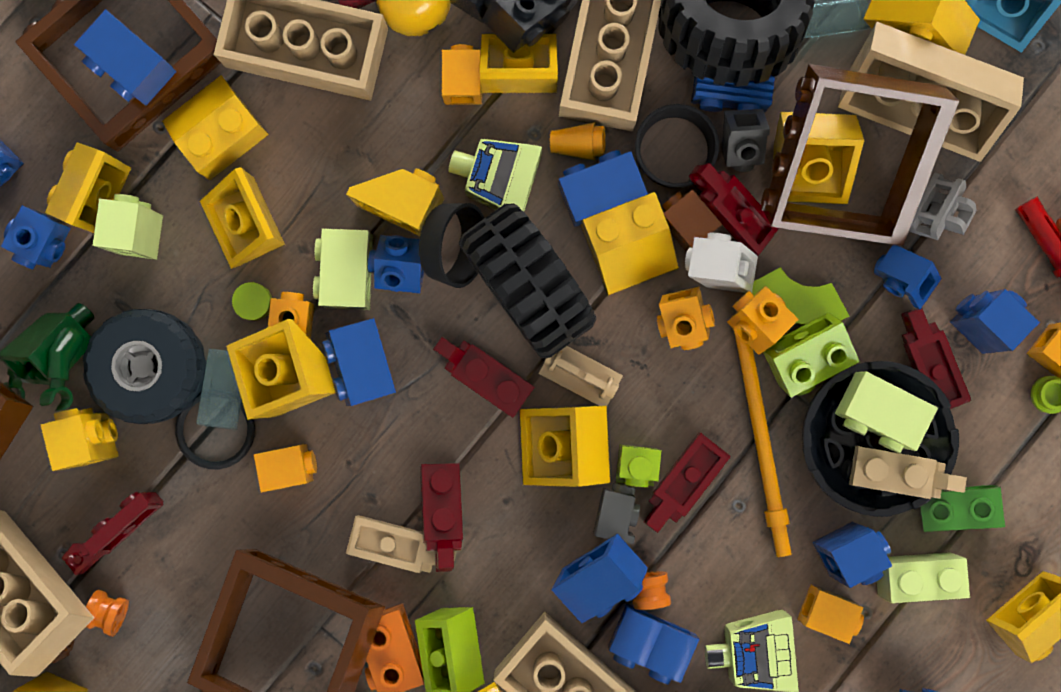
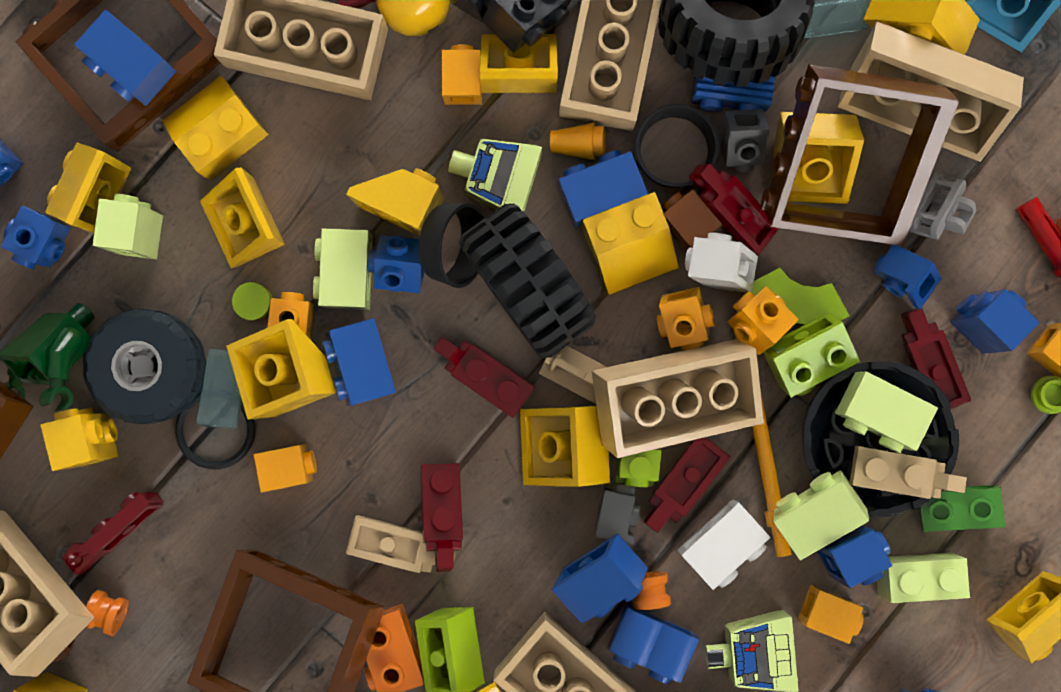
none -> tan brick [592,339,764,458]
none -> white brick [677,499,771,590]
none -> yellowish green brick [773,470,869,561]

